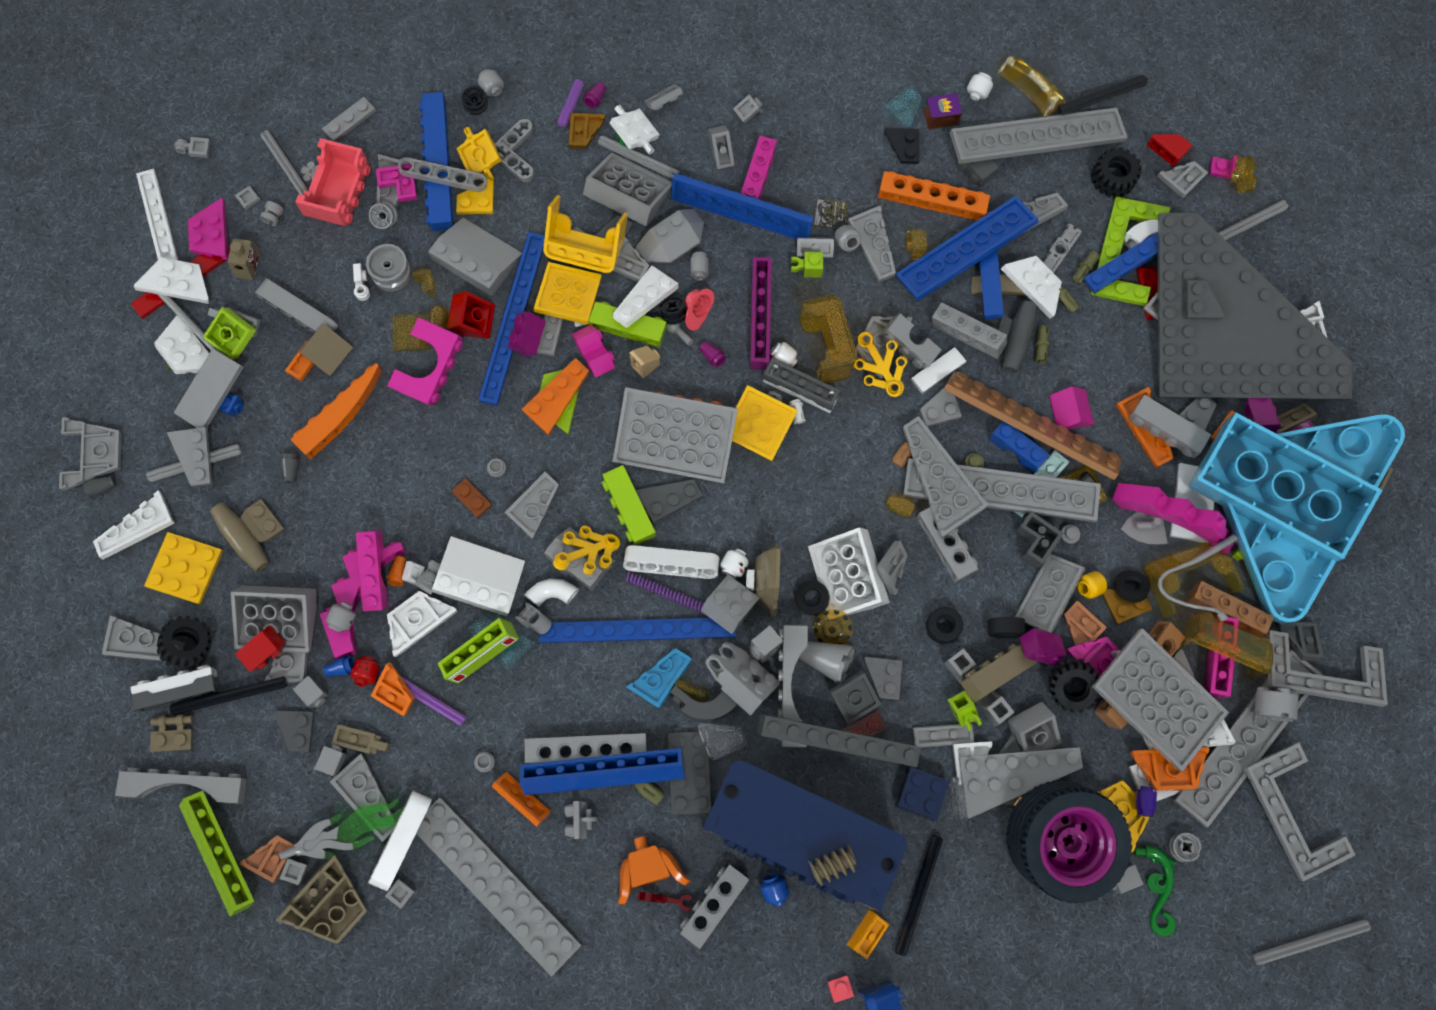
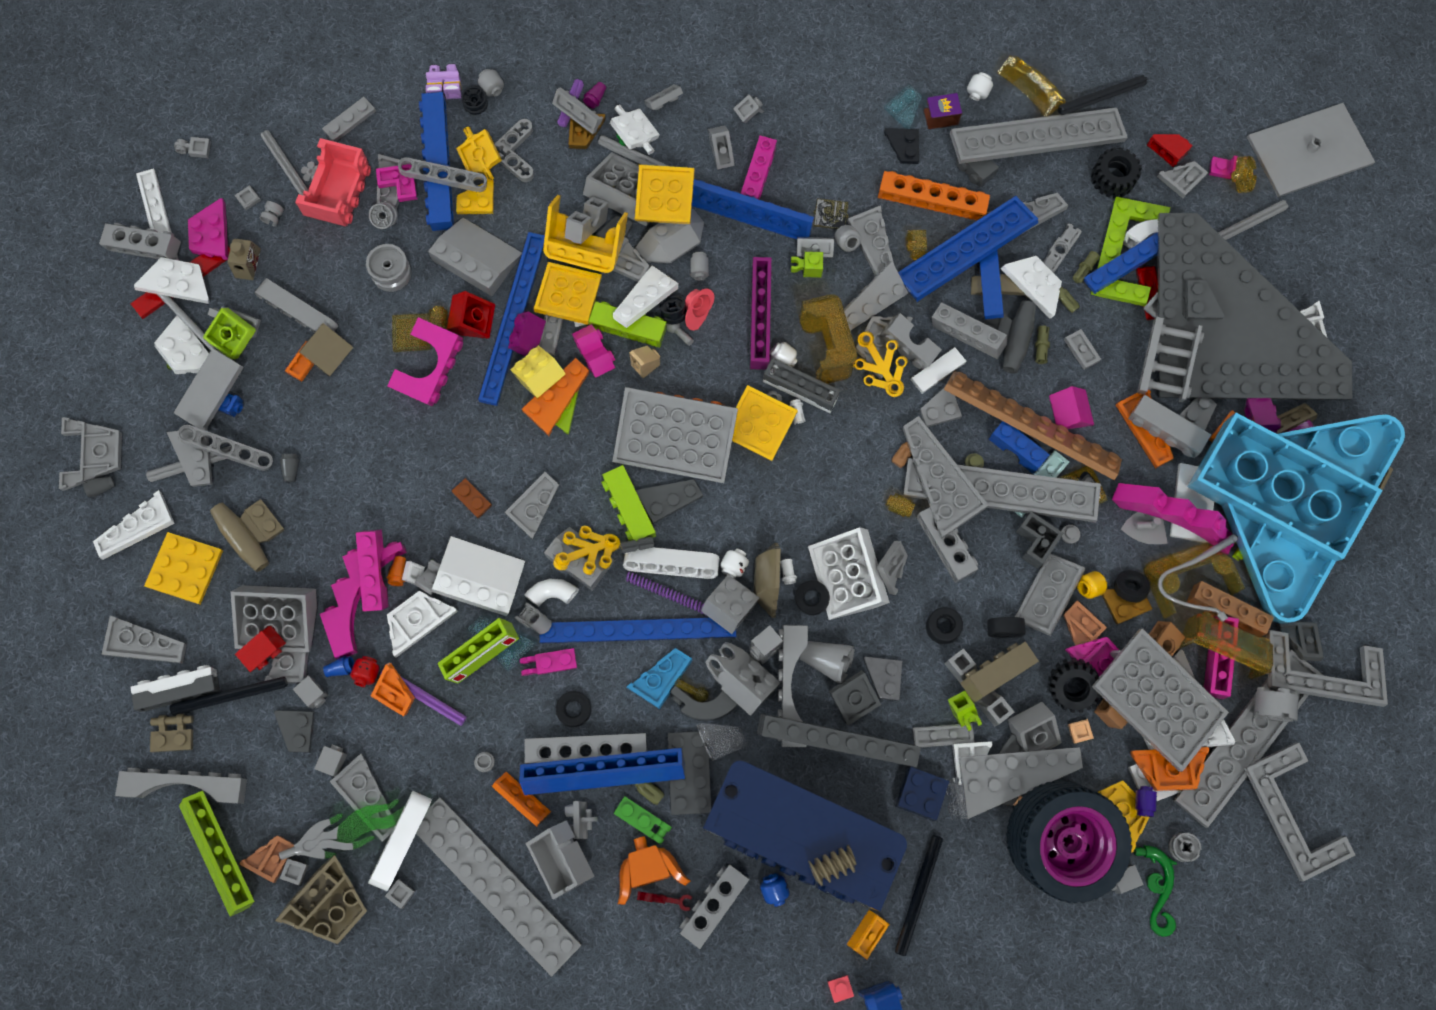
black tyre [156,616,212,671] -> none
orange slope [290,363,382,460] -> none
light grey head [326,602,356,633] -> none
dark tan hinge [331,725,391,754] -> none
white plate [353,263,370,301] -> none
clear yellow bracket [412,269,436,297] -> none
light grey plate [487,458,506,477] -> none
magenta cone [699,341,726,368] -> none
white tile [746,570,755,593] -> none
clear yellow dish [814,609,853,645] -> none
clear red plate [842,711,887,736] -> none
magenta brick [1020,628,1067,665] -> none
light grey axle [1252,919,1371,965] -> none
none -> light grey brick [99,223,181,260]
none -> light grey beam [178,425,273,471]
none -> lavender hips [426,64,462,99]
none -> light yellow brick [510,345,566,398]
none -> dark pink hinge [520,648,577,676]
none -> light grey piece [526,820,595,900]
none -> light grey plate [552,87,603,134]
none -> black tyre [556,691,592,727]
none -> light grey arch [565,196,609,244]
none -> bright green plate [613,796,672,845]
none -> dark grey piece [620,537,654,553]
none -> yellow plate [635,165,695,224]
none -> white pin [780,559,797,585]
none -> light grey wing [838,261,908,331]
none -> light grey plate [1064,329,1101,370]
none -> light nougat tile [1068,719,1094,744]
none -> light grey fence [1137,317,1204,403]
none -> light grey piece [1247,103,1375,197]

